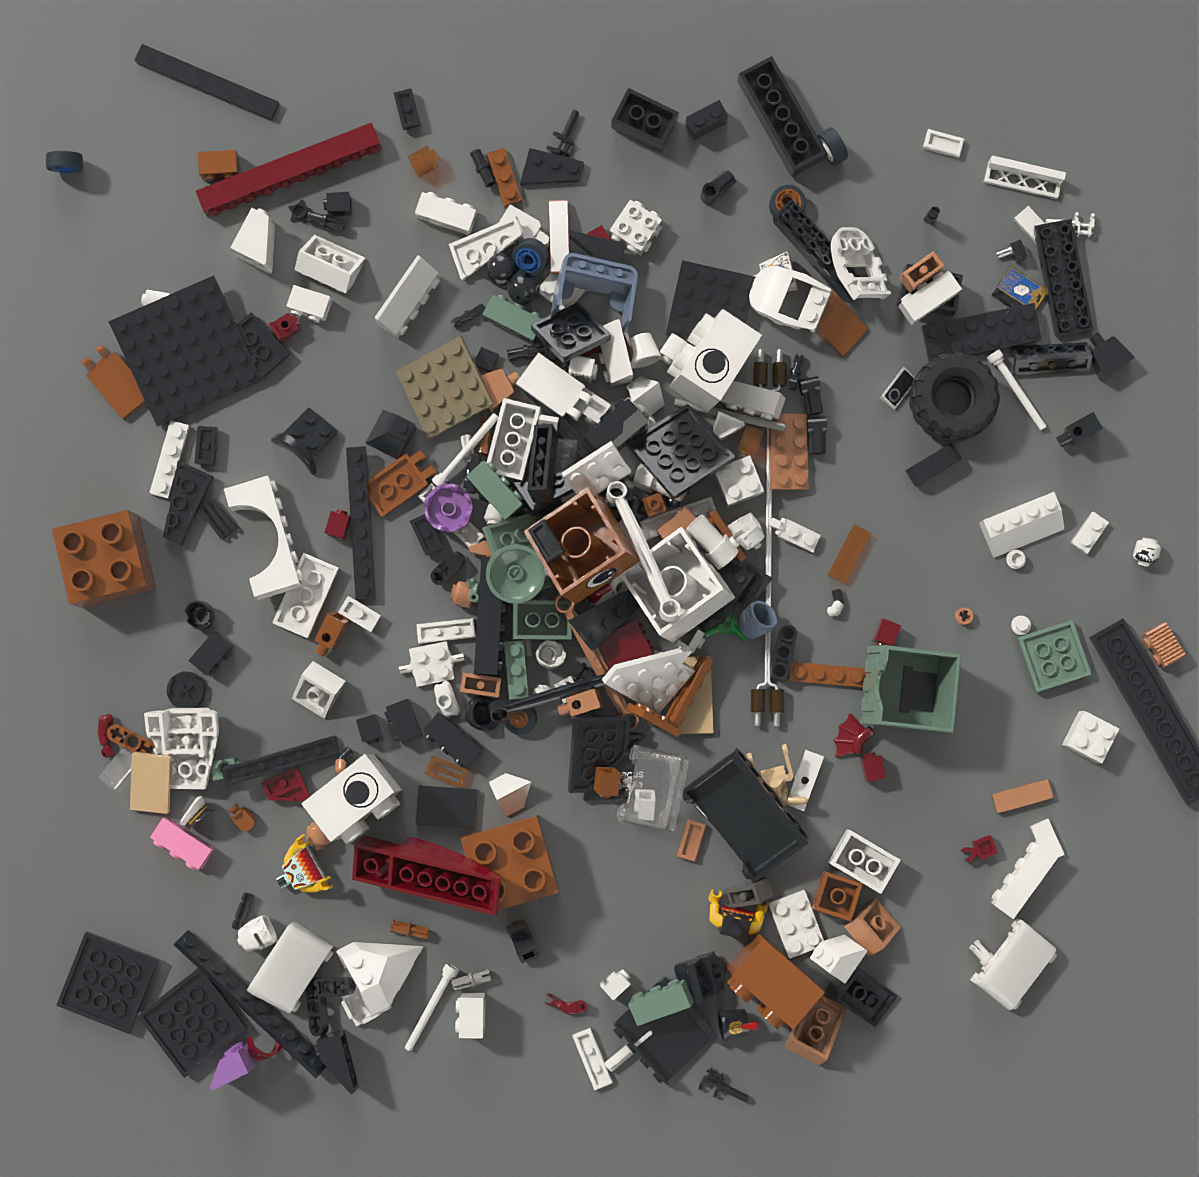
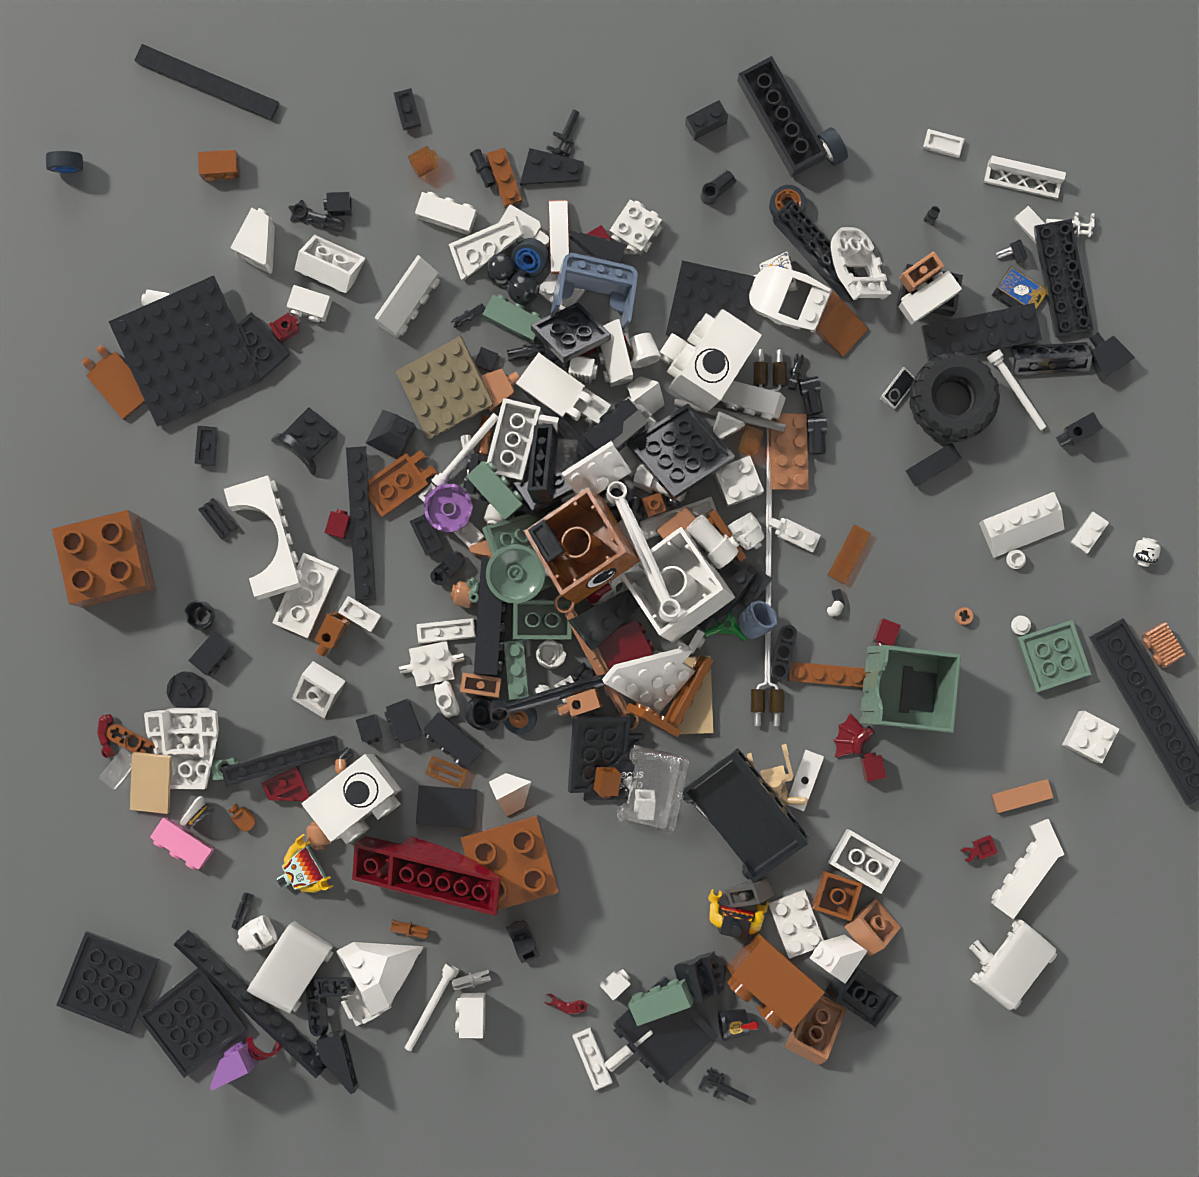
white plate [150,421,190,499] -> none
black wing [163,460,214,546] -> none
dark red brick [196,122,382,217] -> none
black brick [611,88,679,152] -> none
nougat tile [677,819,706,862] -> none

